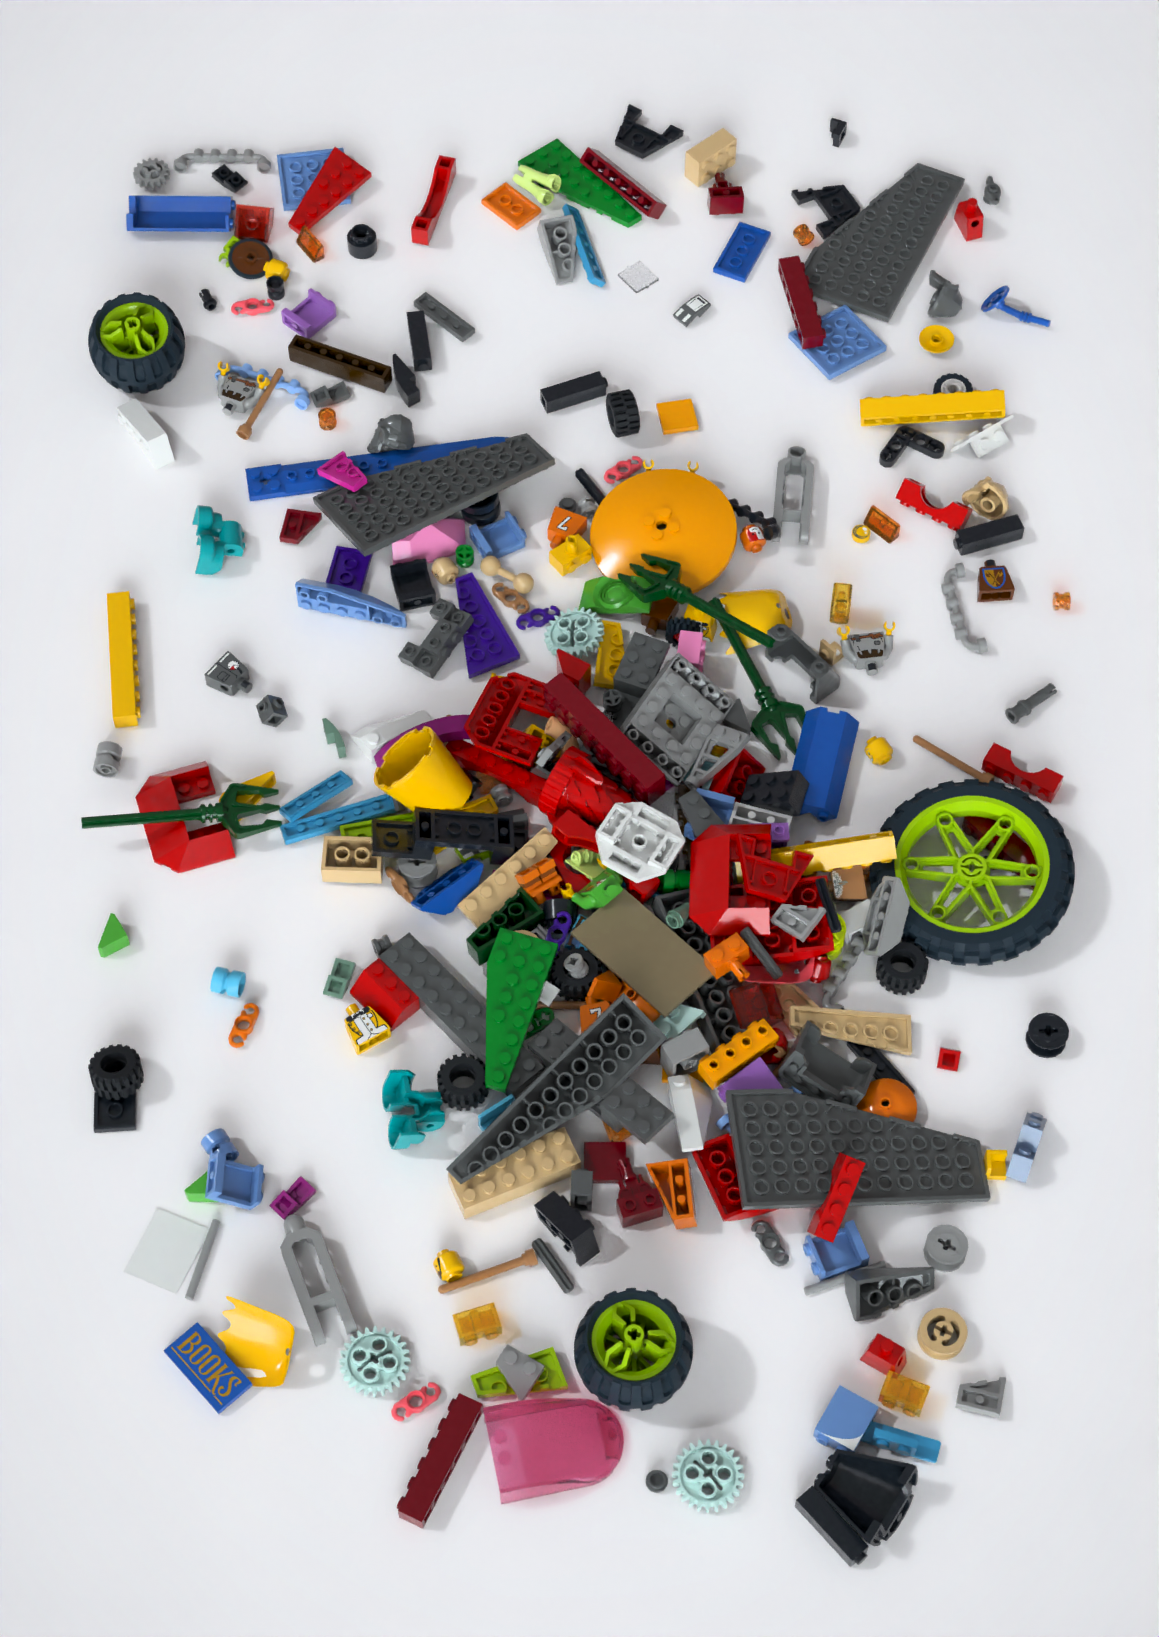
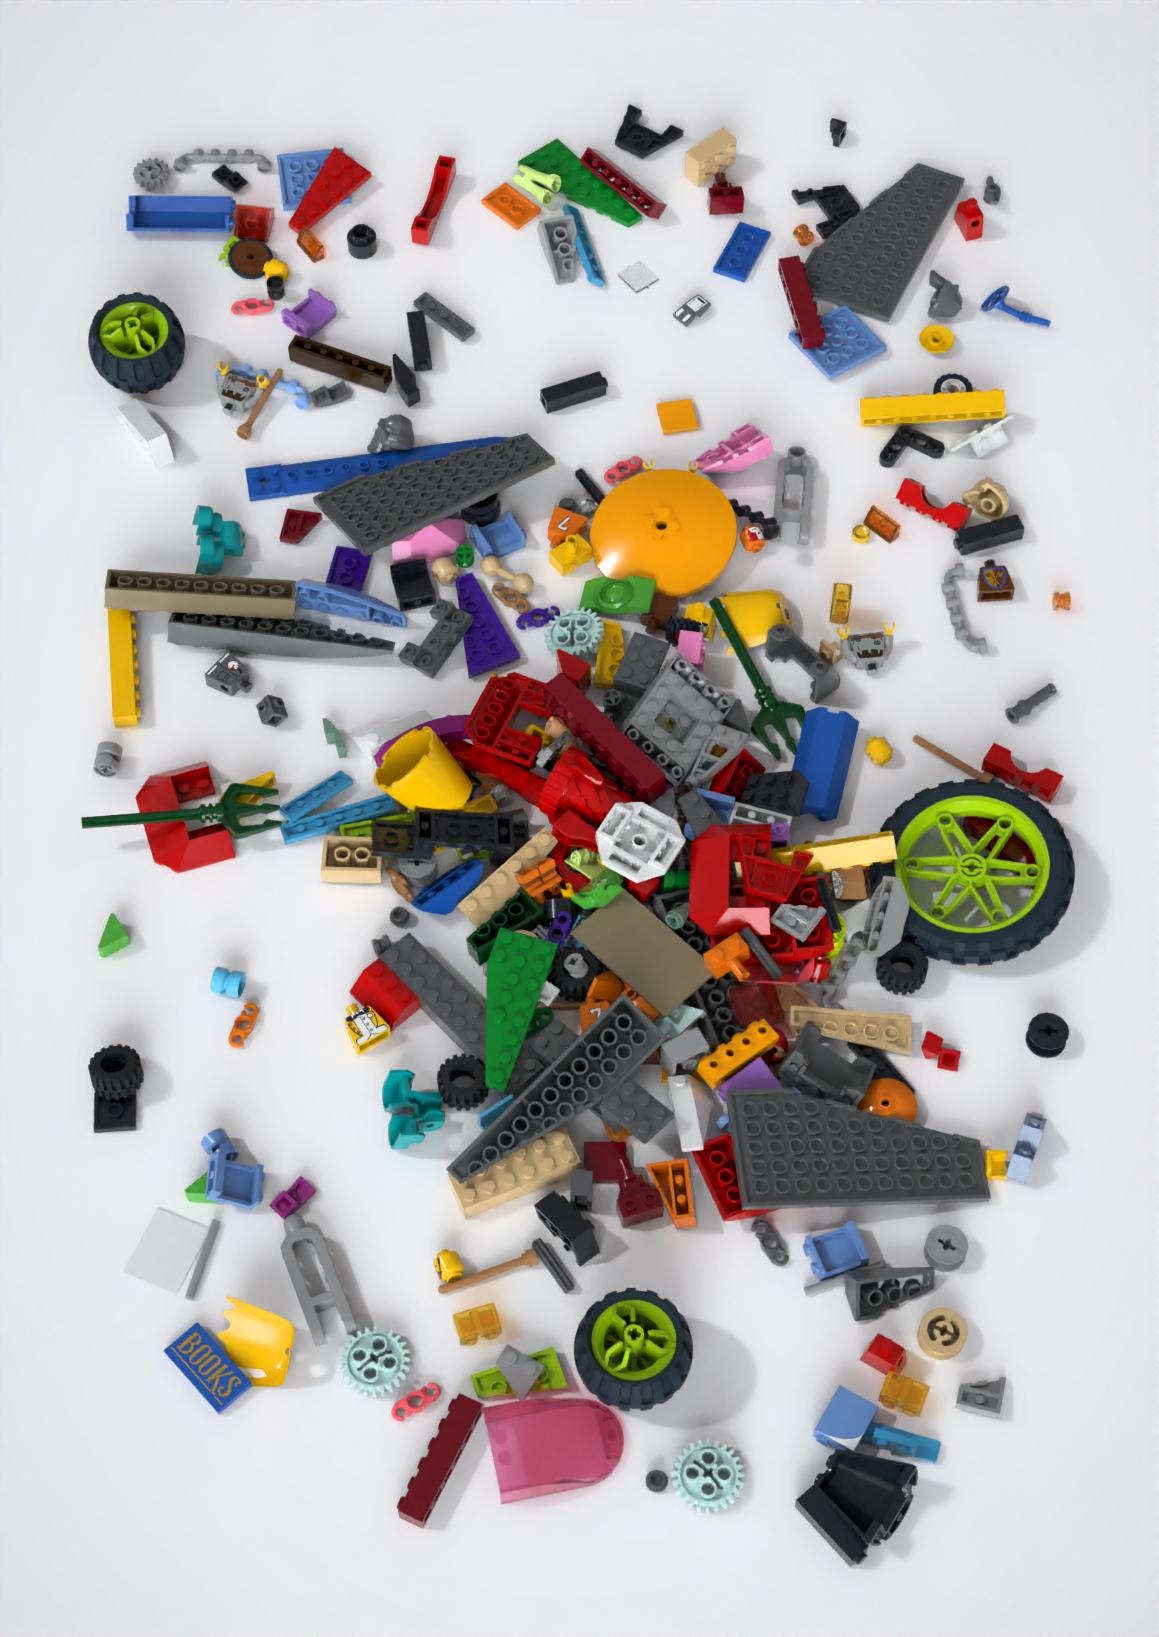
black pin [199,289,217,311] -> none
dark pink wing [317,451,368,492] -> none
clear orange wheel [318,408,337,431] -> none
sand green slope [323,958,356,999] -> none
black tyre [606,389,640,438] -> none
dark green piece [618,554,775,648] -> none
red arch [807,1152,866,1243] -> none
none -> dark tan brick [104,569,296,620]
none -> dark grey wedge [167,612,395,658]
none -> dark grey plate [390,907,410,926]
none -> bright pink wedge [692,422,774,473]
none -> red slope [921,1031,944,1059]

